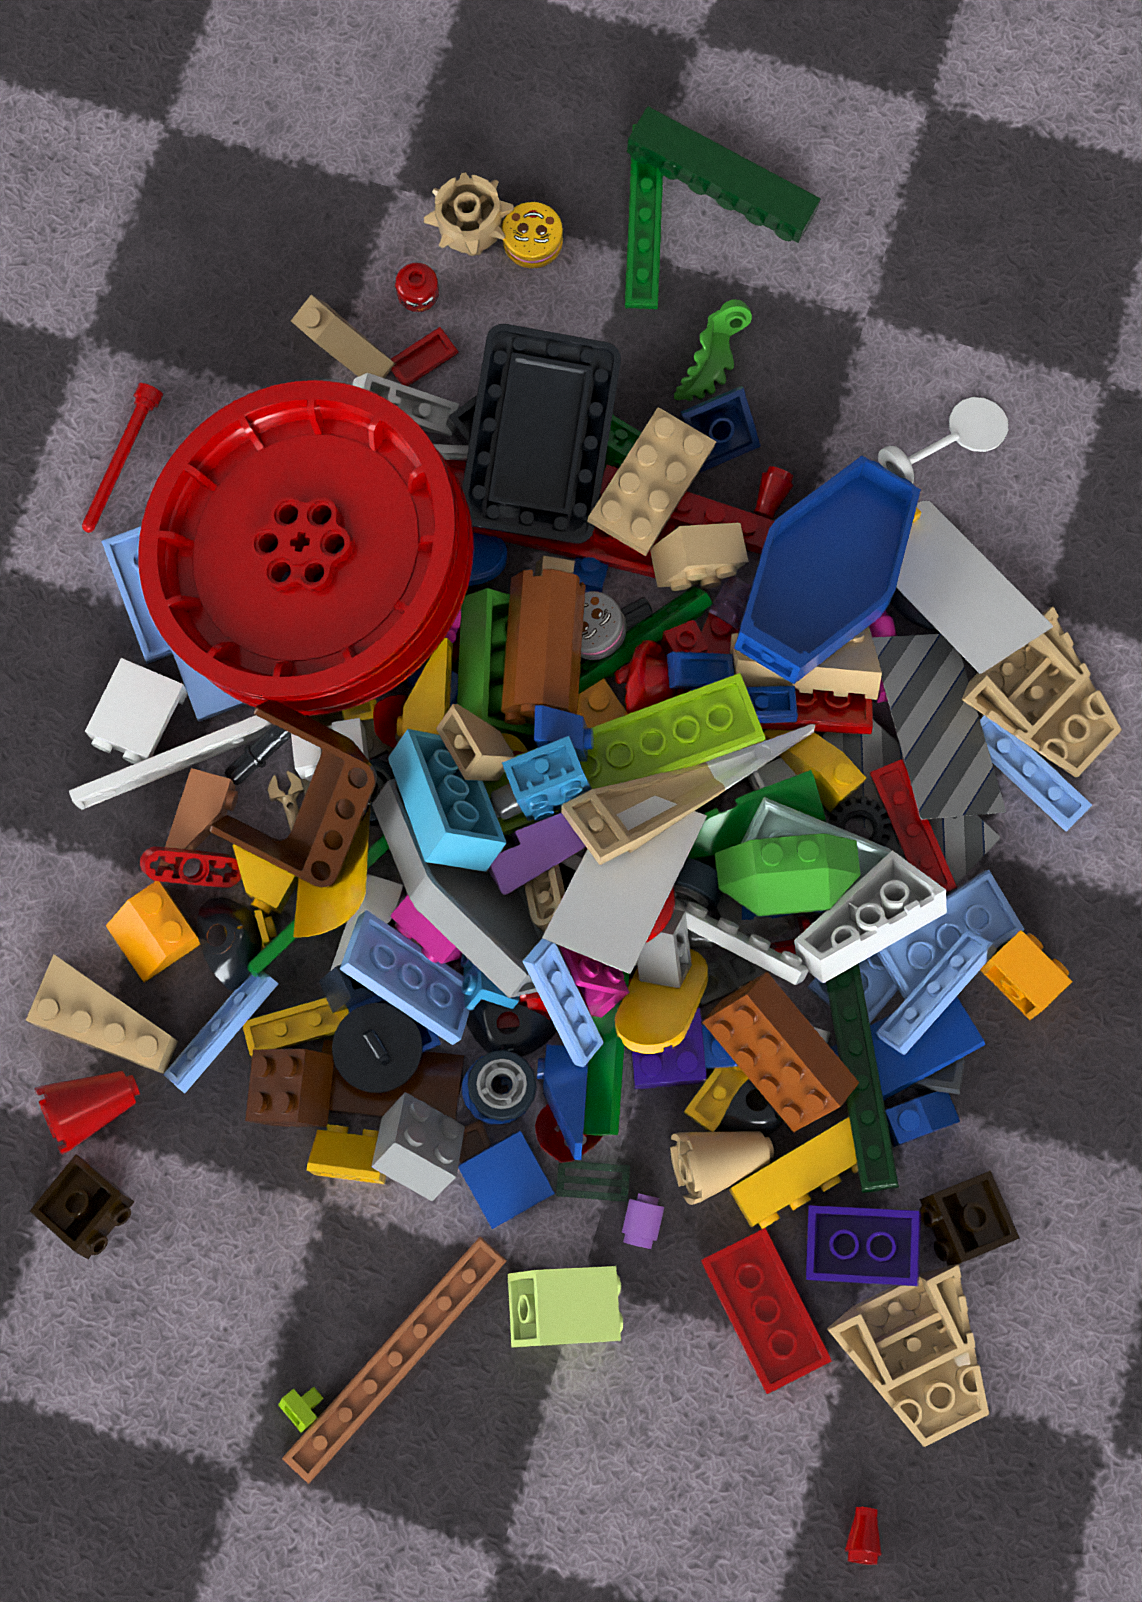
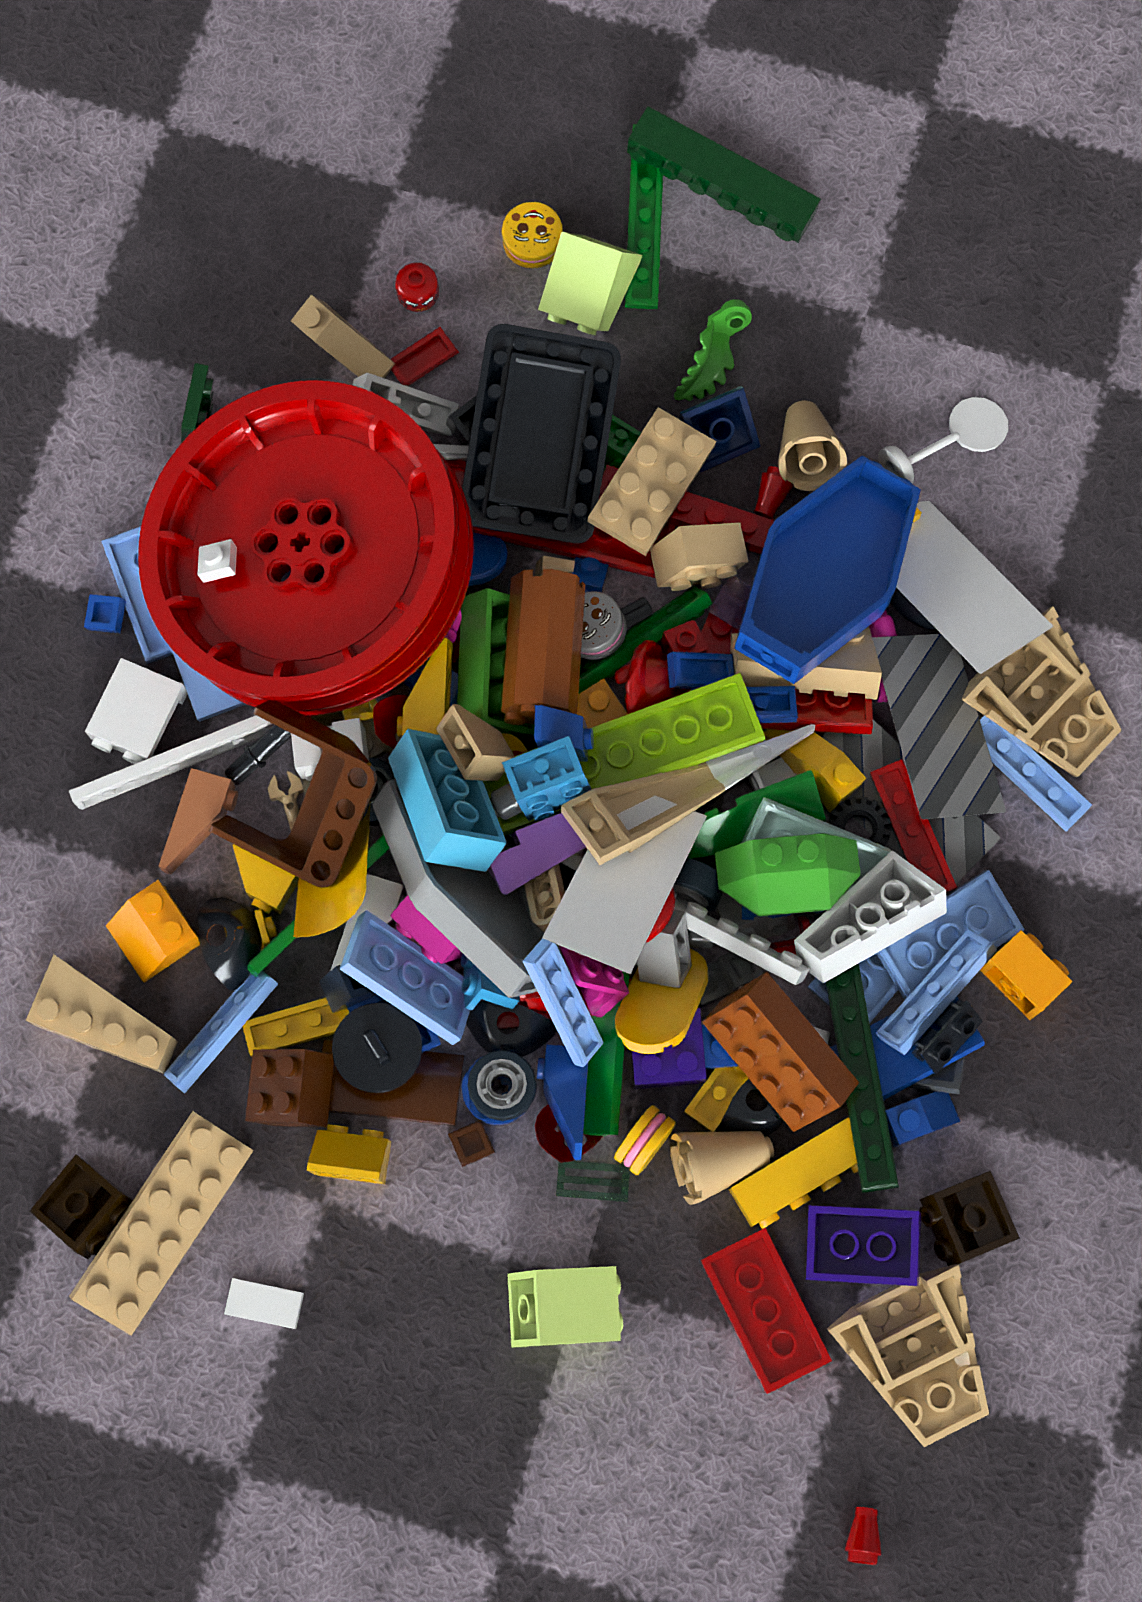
red cone [34,1071,140,1155] -> none
red piece [82,383,163,533] -> none
red beam [140,846,241,888] -> none
lime tile [278,1387,323,1433] -> none
nougat tile [282,1237,507,1484] -> none
light grey brick [371,1092,465,1201] -> none
tan brick [424,172,514,256] -> none
blue tile [458,1129,555,1229] -> none
medium lavender brick [622,1193,664,1249] -> none
none -> tan plate [69,1111,254,1336]
none -> blue plate [84,594,126,633]
none -> dark green plate [181,363,214,443]
none -> white plate [197,539,237,583]
none -> white tile [224,1278,304,1329]
none -> yellowish green slope [538,232,642,335]
none -> yellow head [614,1105,676,1175]
none -> tan cone [778,400,847,491]
none -> black hinge [912,999,983,1075]

